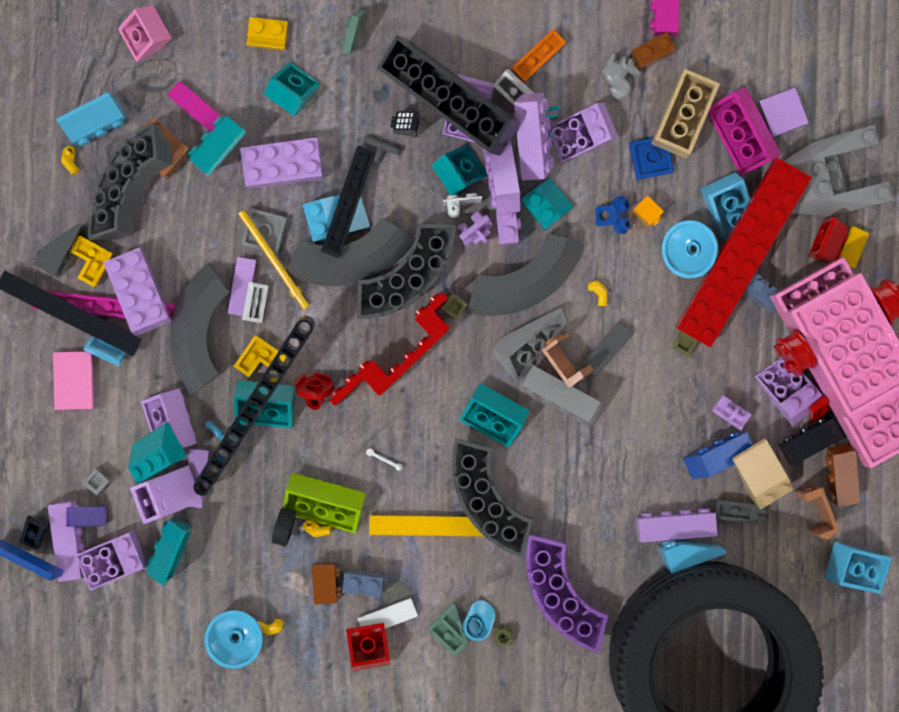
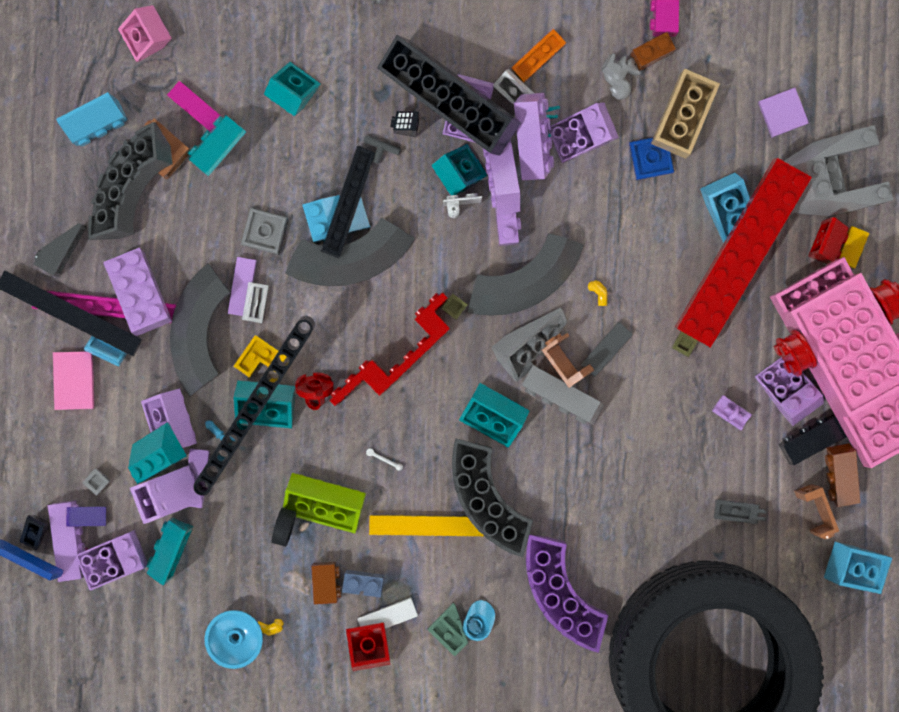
yellow arm [61,146,80,176] -> none
yellow plate [70,235,115,288] -> none
yellow bar [238,210,310,310] -> none
lavender brick [240,138,324,189] -> none
yellow plate [246,17,288,51] -> none
yellow arm [303,520,332,537] -> none
sand green wing [341,8,367,55] -> none
dark grey brick [357,224,456,319] -> none
lavender hips [457,211,493,247] -> none
olive plate [493,626,514,647] -> none
teal slope [521,178,574,231] -> none
blue bracket [596,196,631,234] -> none
light orange brick [632,195,664,227] -> none
lavender brick [636,508,717,542] -> none
medium azure slope [658,540,727,573] -> none
medium azure dish [662,220,719,278] -> none
blue wedge [683,431,753,479] -> none
dark pink slope [708,87,782,176] -> none
tan slope [732,439,793,510] -> none
sand blue piece [744,273,779,313] -> none
red tile [809,396,829,422] -> none

